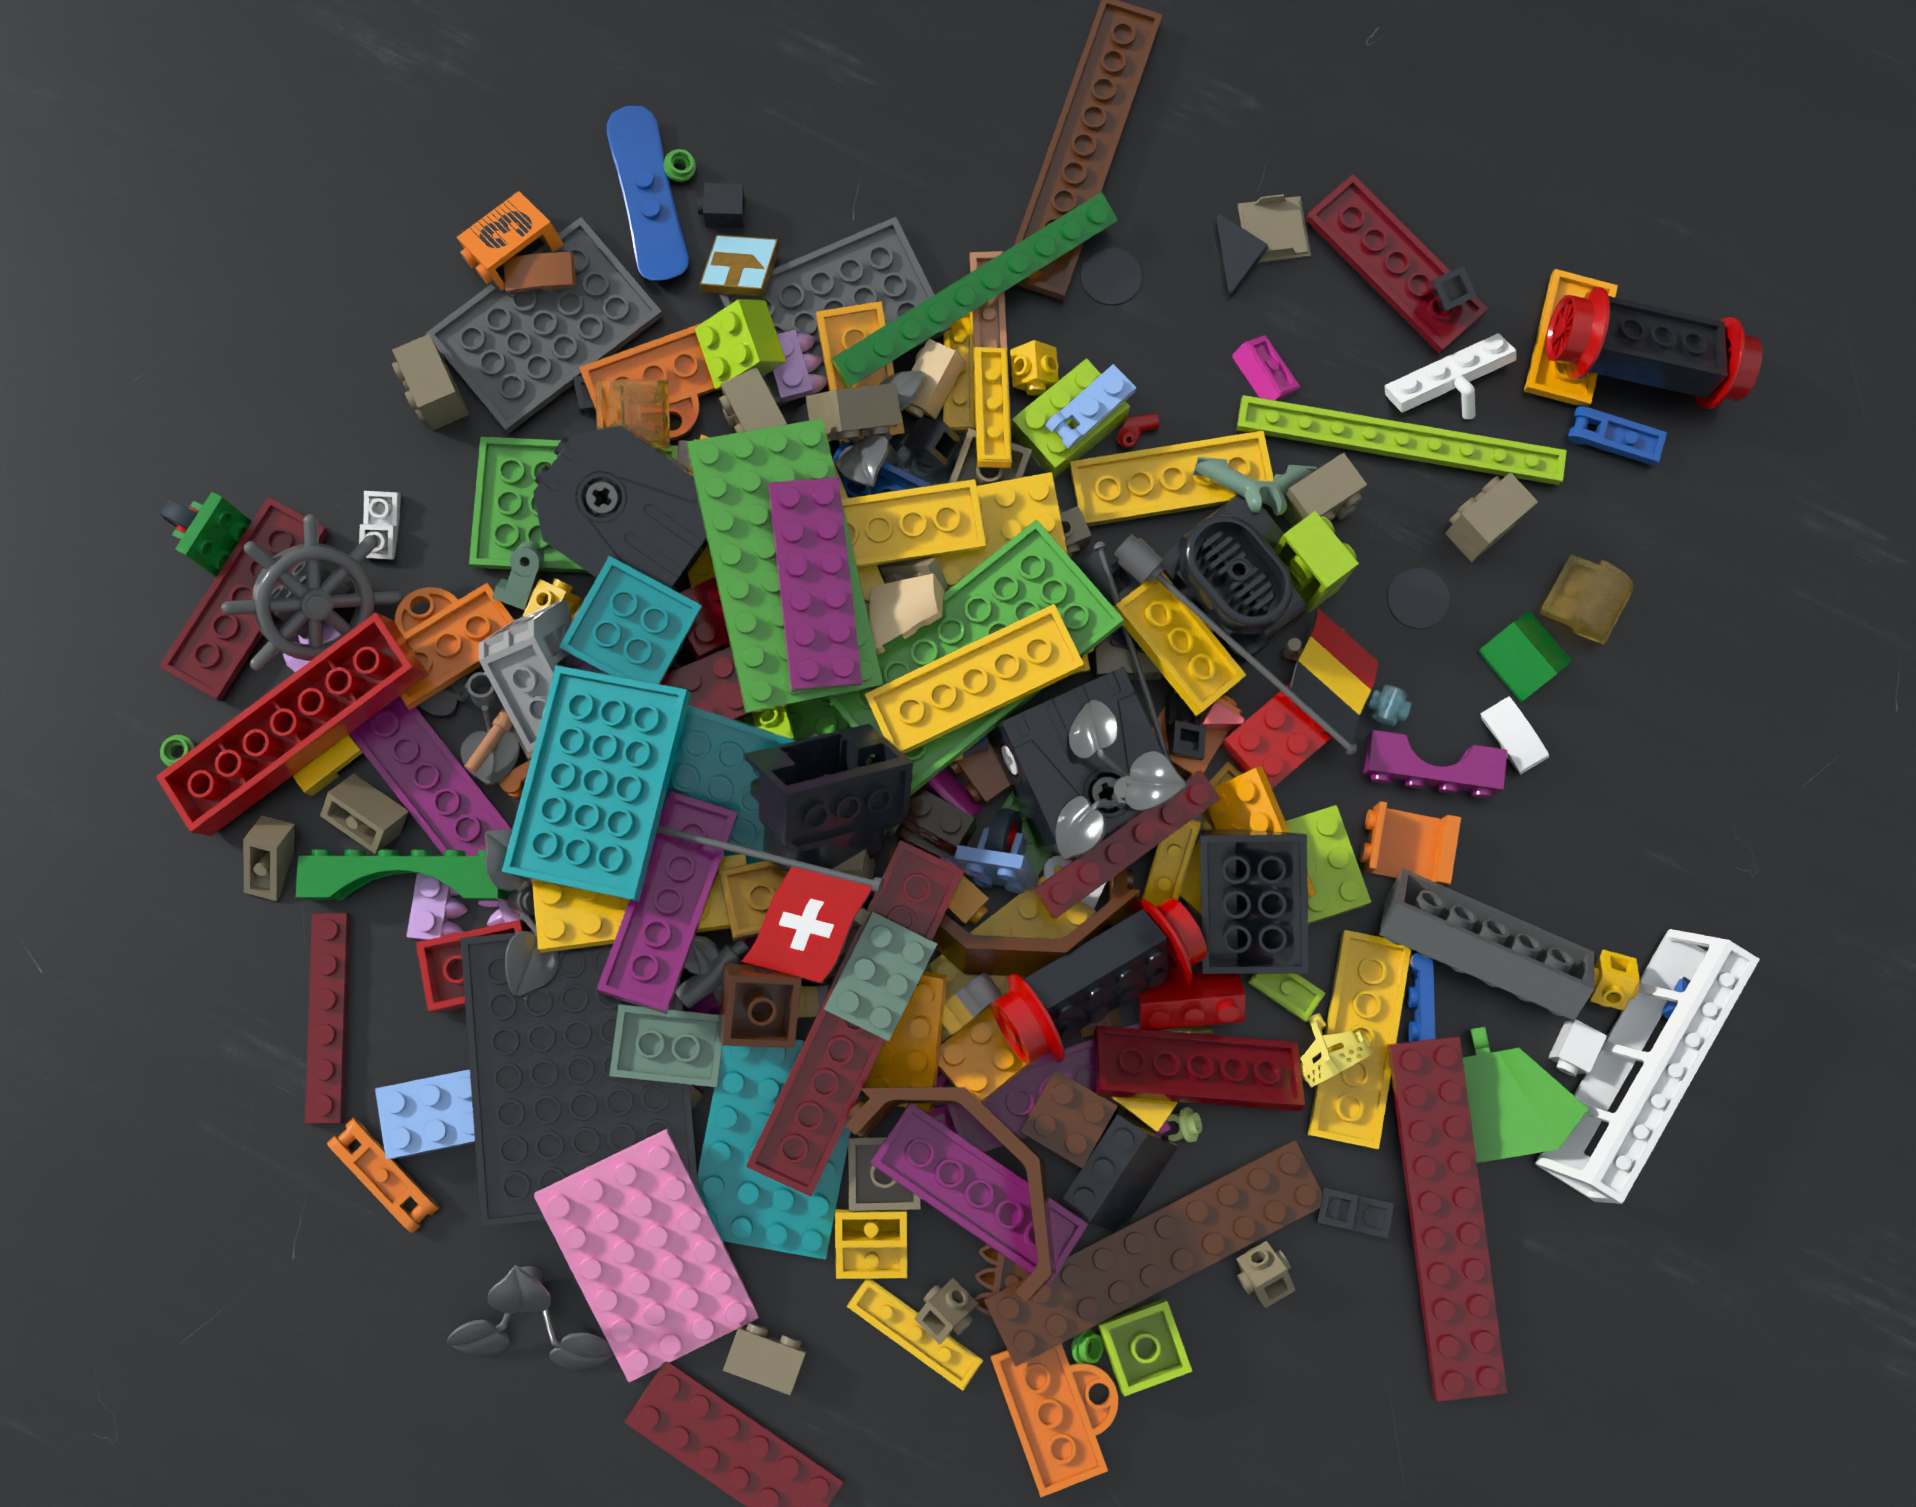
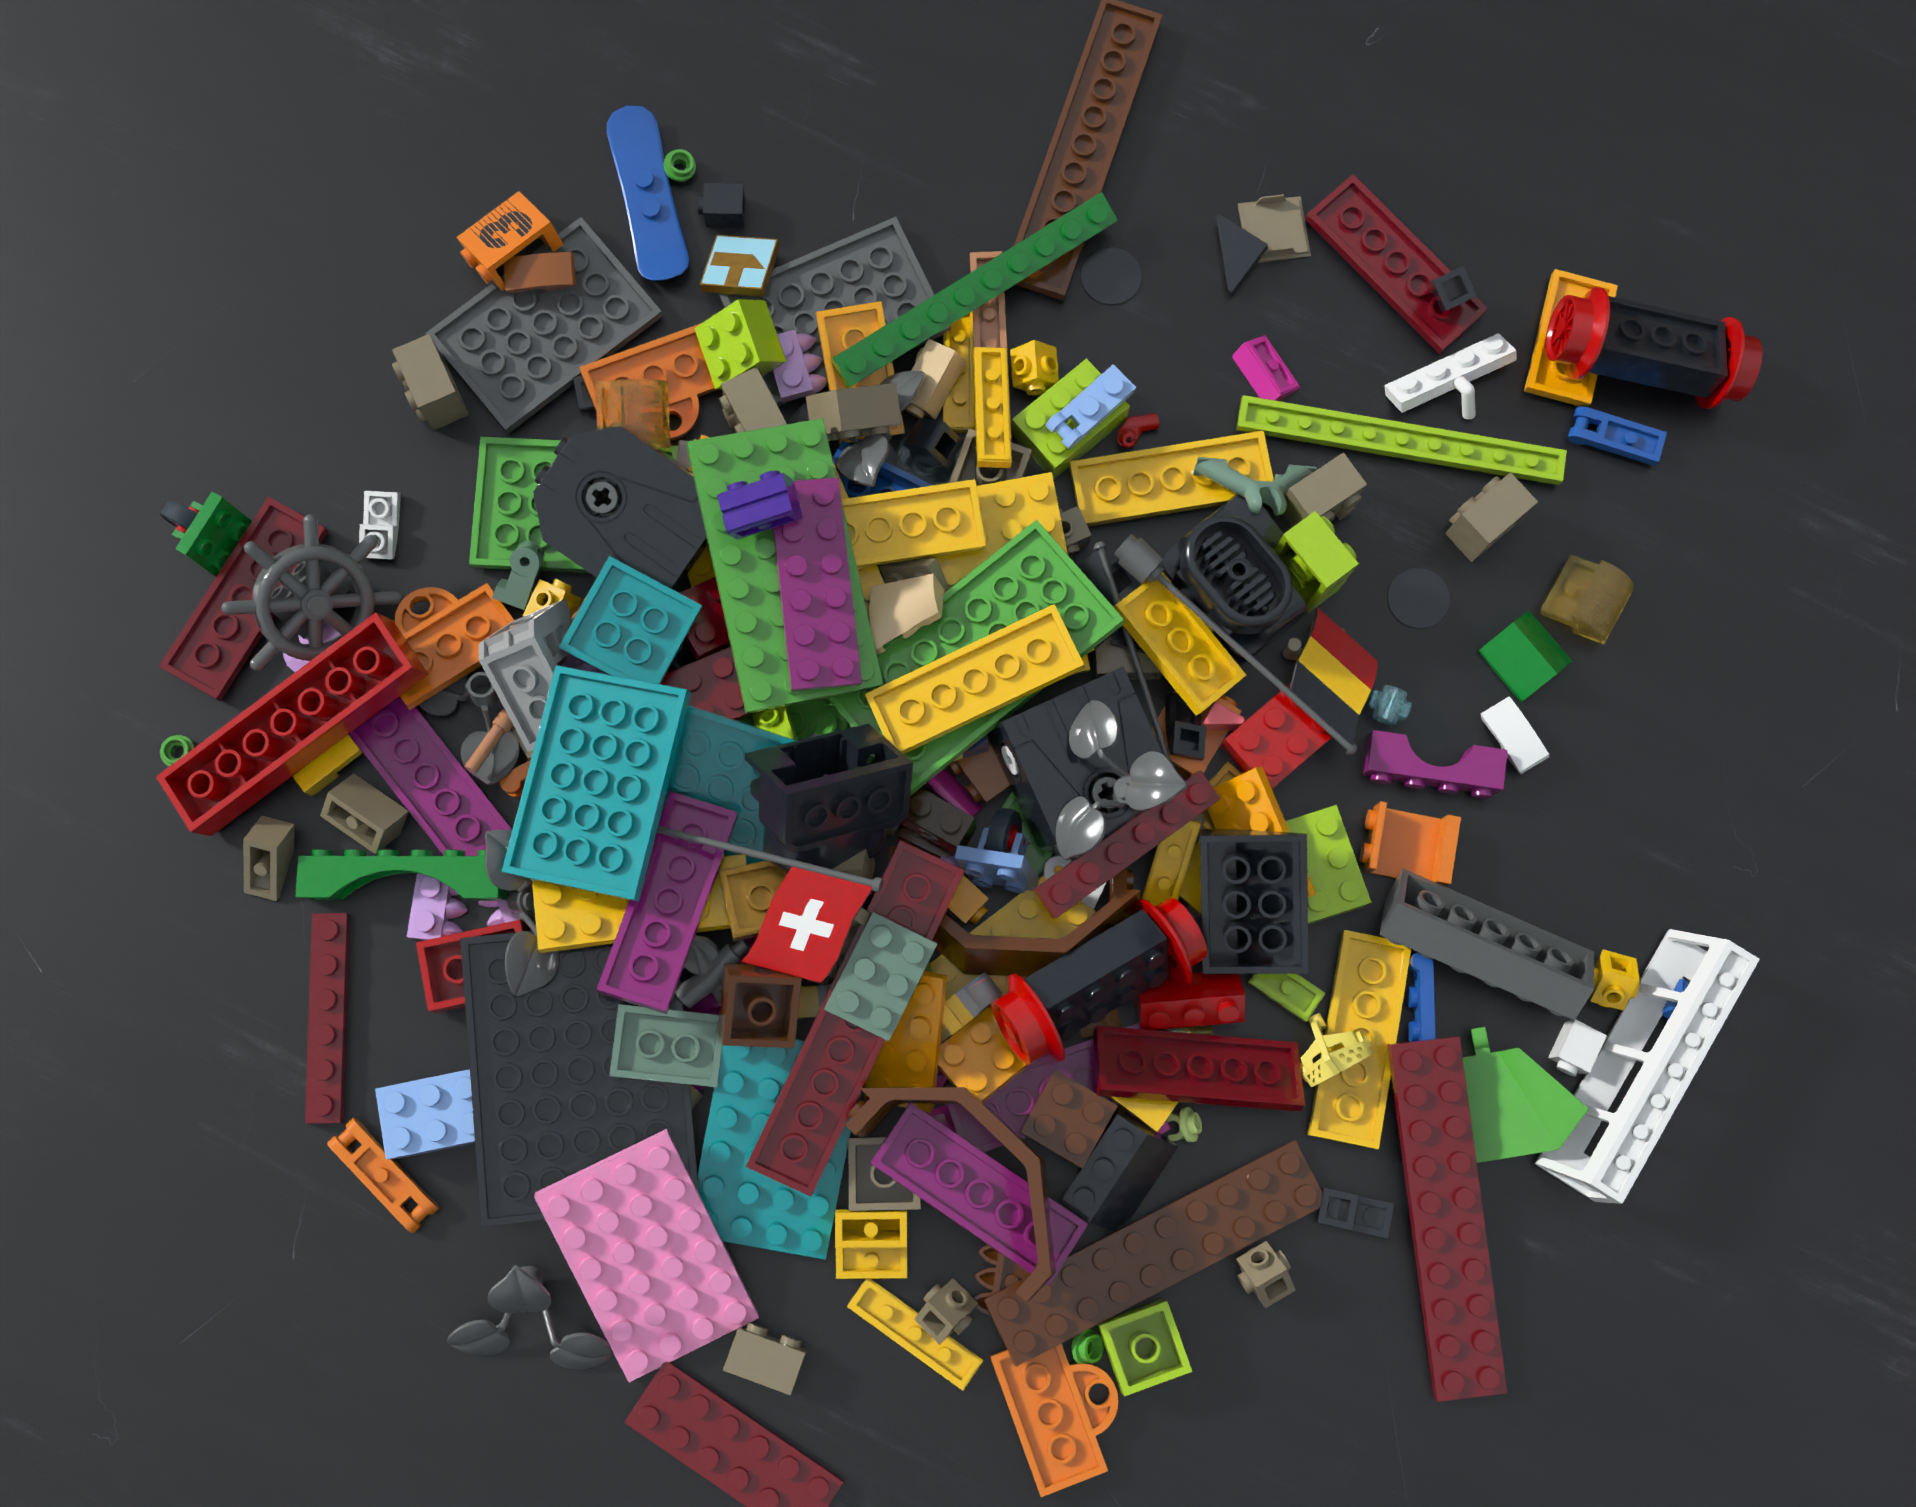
none -> dark purple brick [717,471,803,540]

